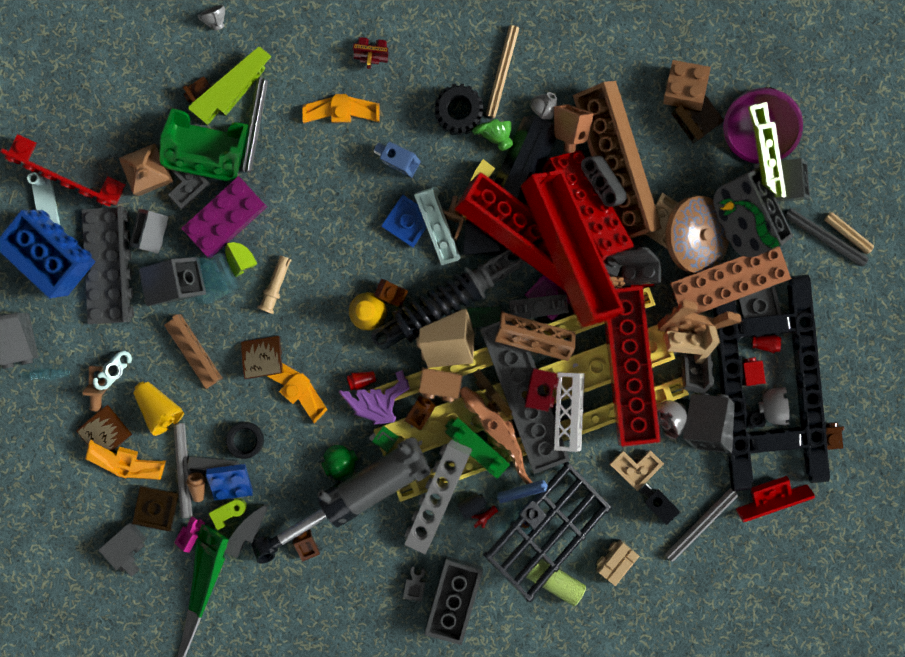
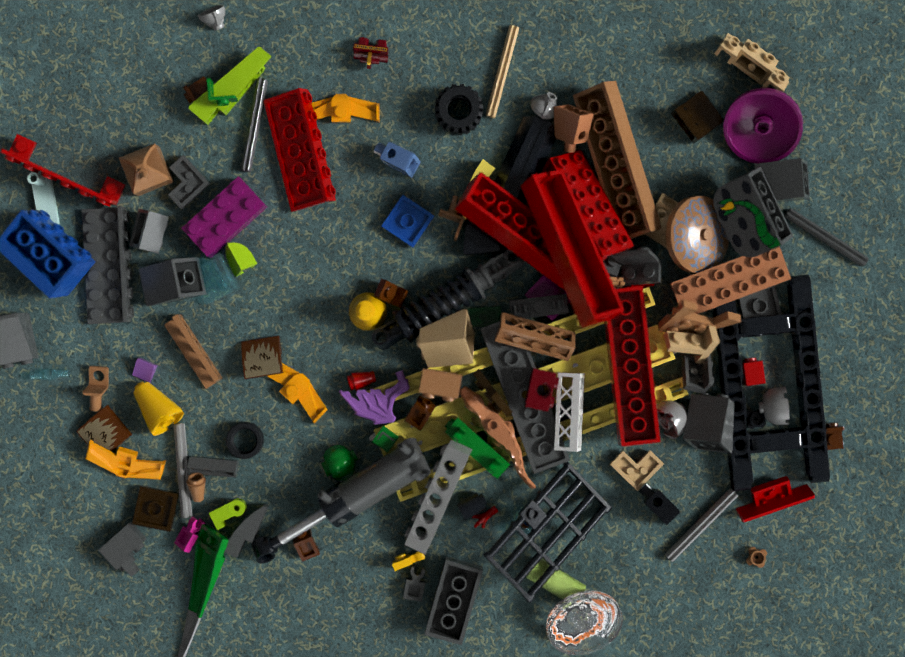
light aqua piece [93,351,132,391] -> none
green windscreen [160,108,248,181] -> none
blue plate [206,464,253,500] -> none
tan pin [257,255,291,314] -> none
light aqua piece [415,187,461,265] -> none
bright green hair [472,119,513,151] -> none
medium blue axle [497,480,548,503] -> none
dark grey beam [581,155,627,207] -> none
tan brick [596,539,639,586] -> none
medium nougat brick [663,60,711,111] -> none
wedge [748,103,786,197] -> none
red cone [752,335,781,354] -> none
tan axle [824,212,874,254] -> none
none -> medium lavender slope [132,358,158,382]
none -> green bracket [207,78,238,106]
none -> red bracket [263,88,336,212]
none -> yellow plate [392,551,425,571]
none -> clear dish [546,591,623,655]
none -> tan bracket [714,33,790,92]
none -> medium nougat plate [746,546,767,568]

